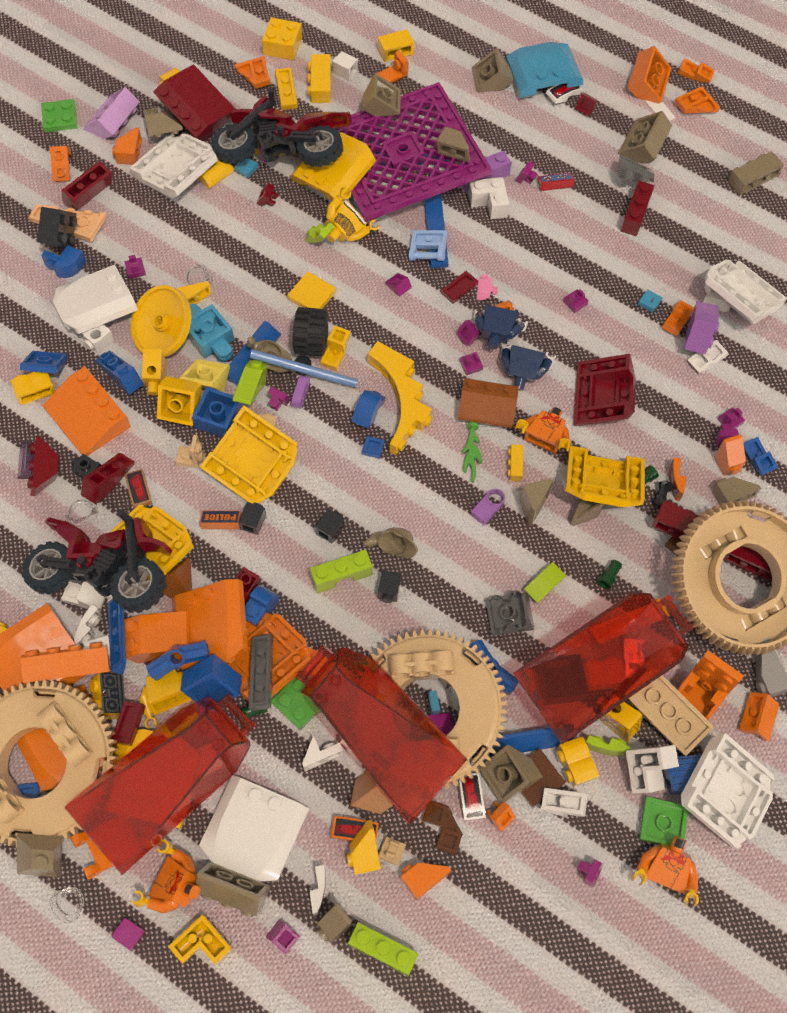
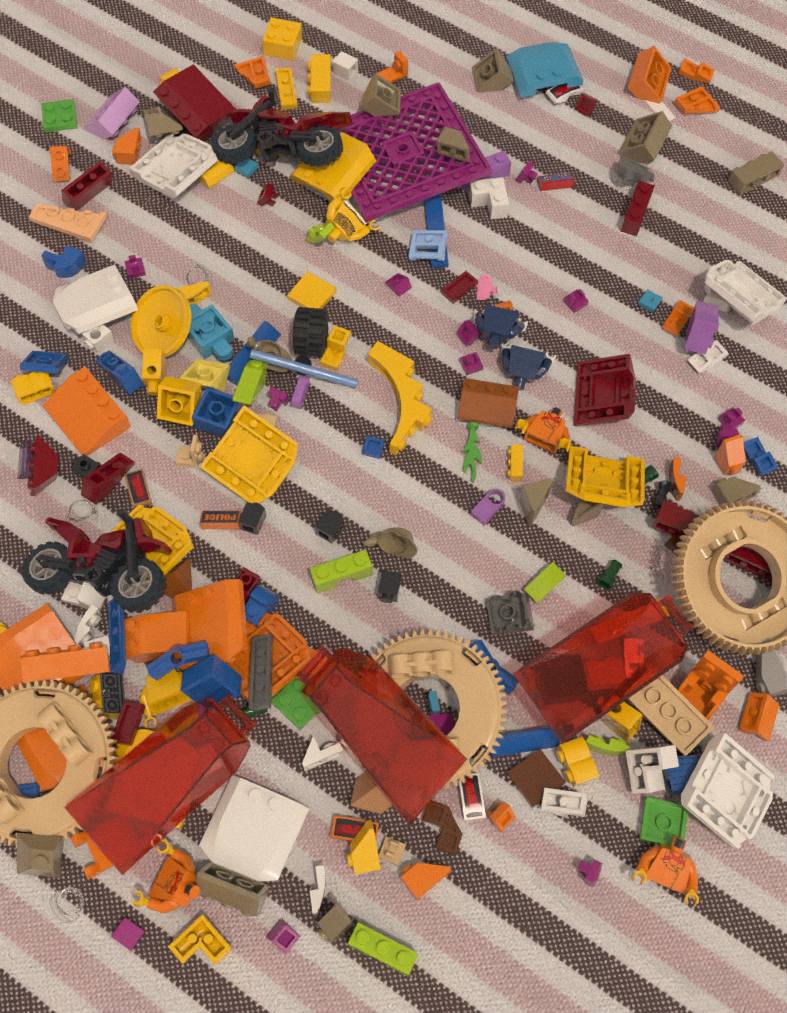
black brick [37,207,77,247] -> none
blue brick [351,390,386,428] -> none
yellow brick [378,29,414,62] -> none
dark tan slope [479,745,543,804] -> none

